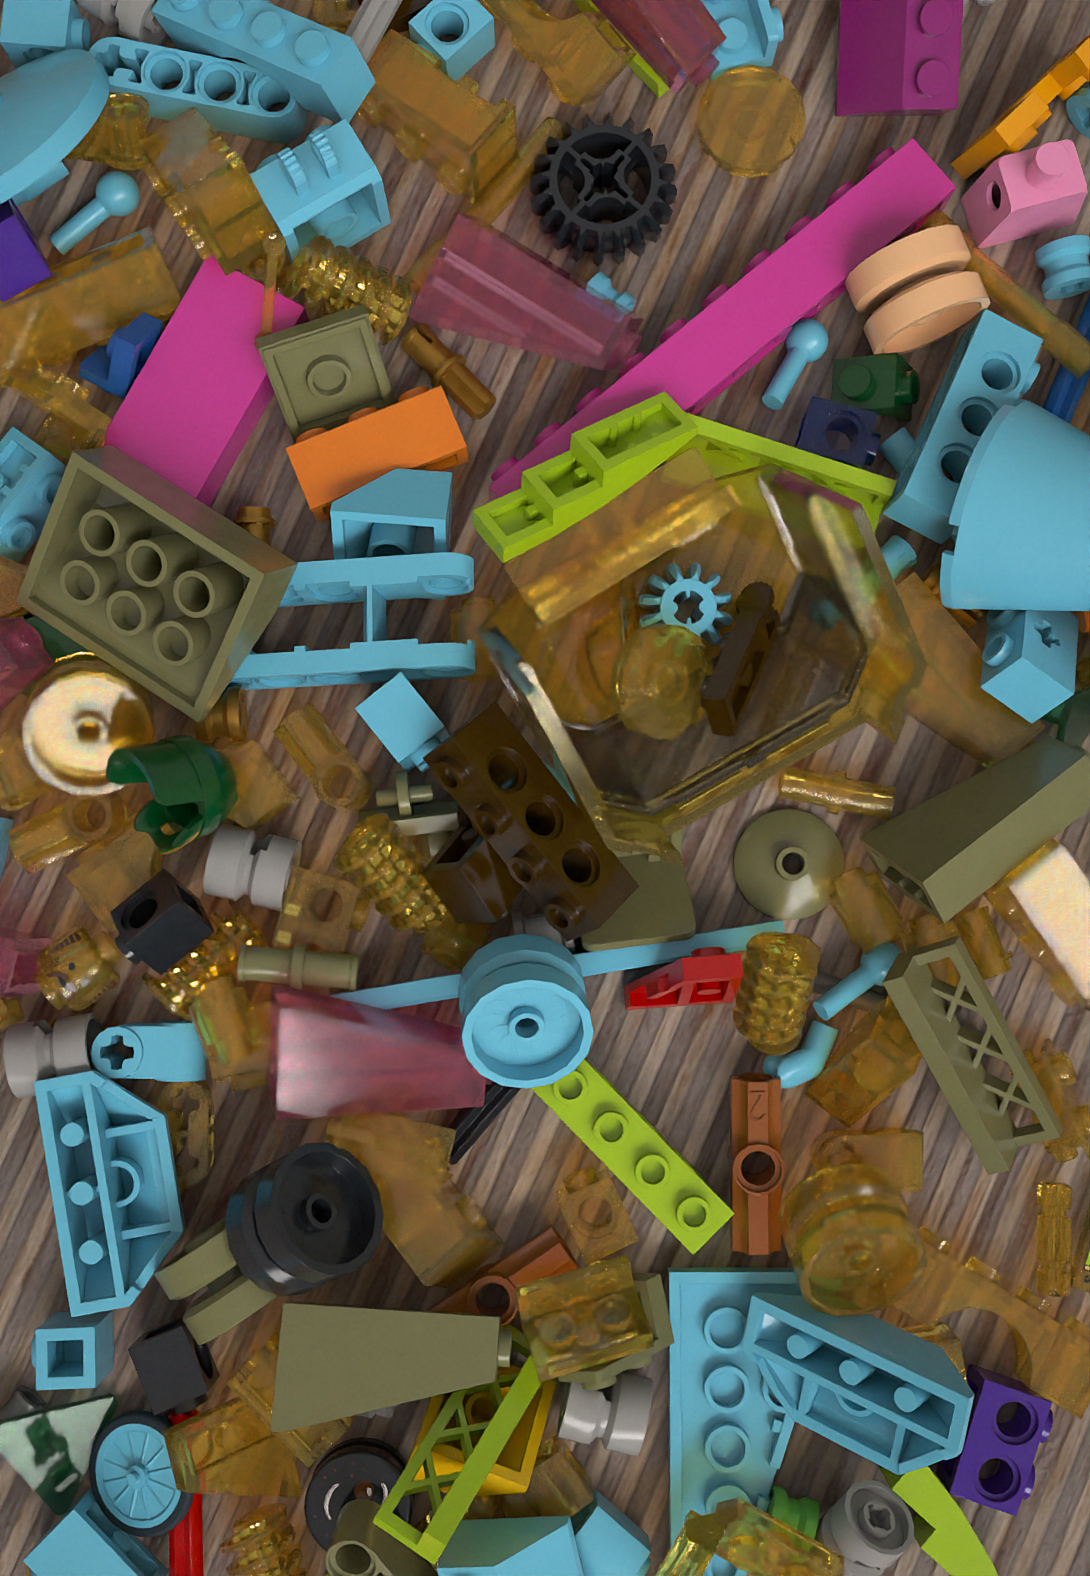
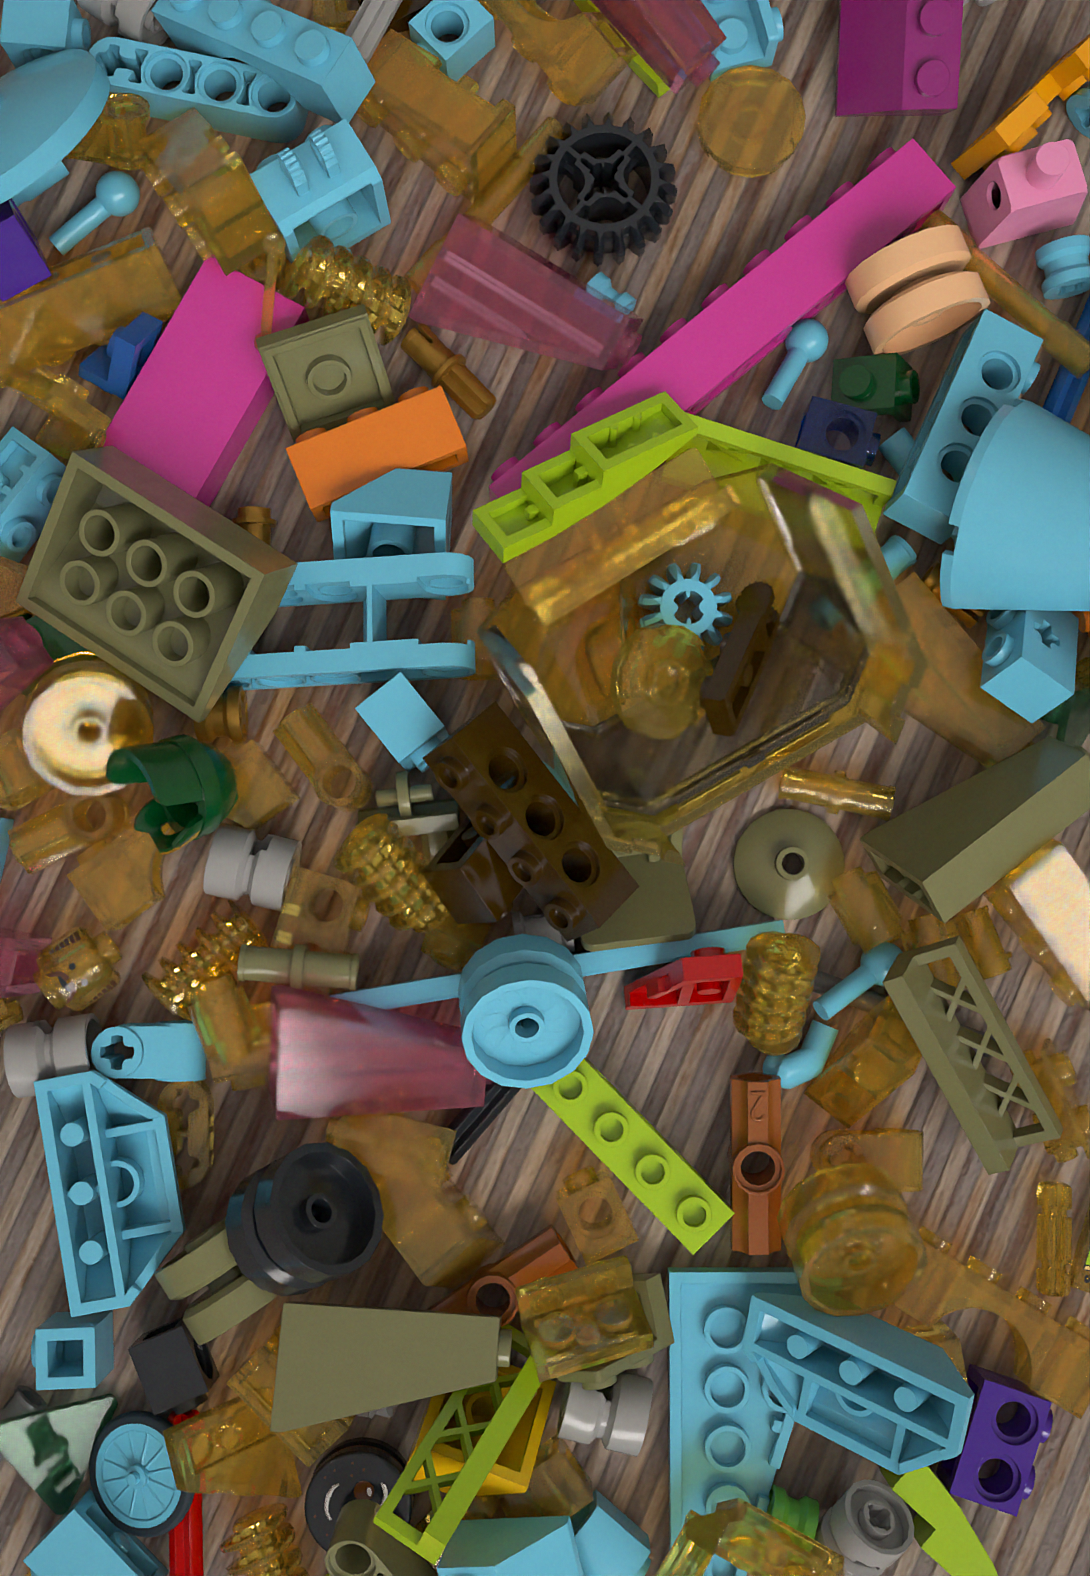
black brick [110,868,215,975] -> none

